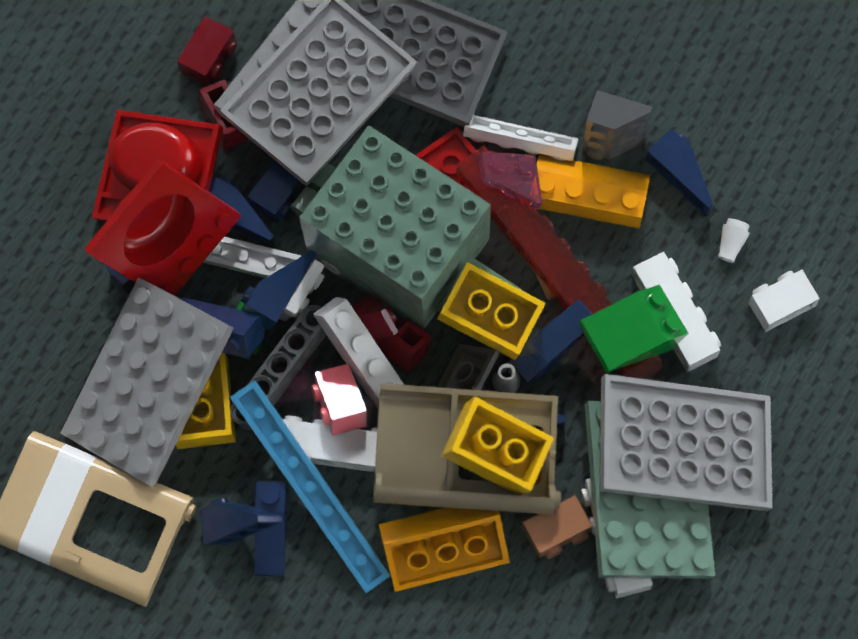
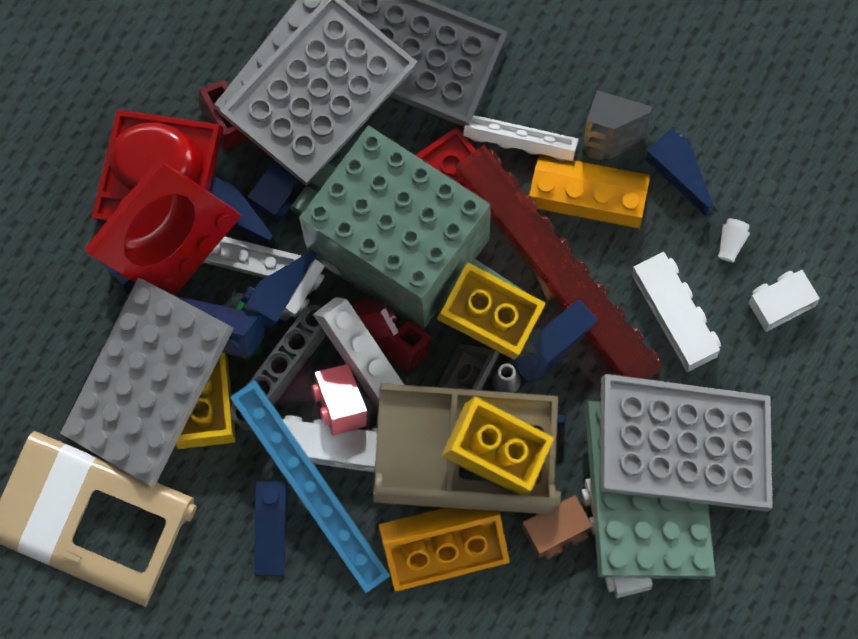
dark red brick [177,16,237,86] -> none
dark blue slope [199,499,282,545] -> none
clear pink wing [478,152,543,209] -> none
green slope [578,284,689,373] -> none

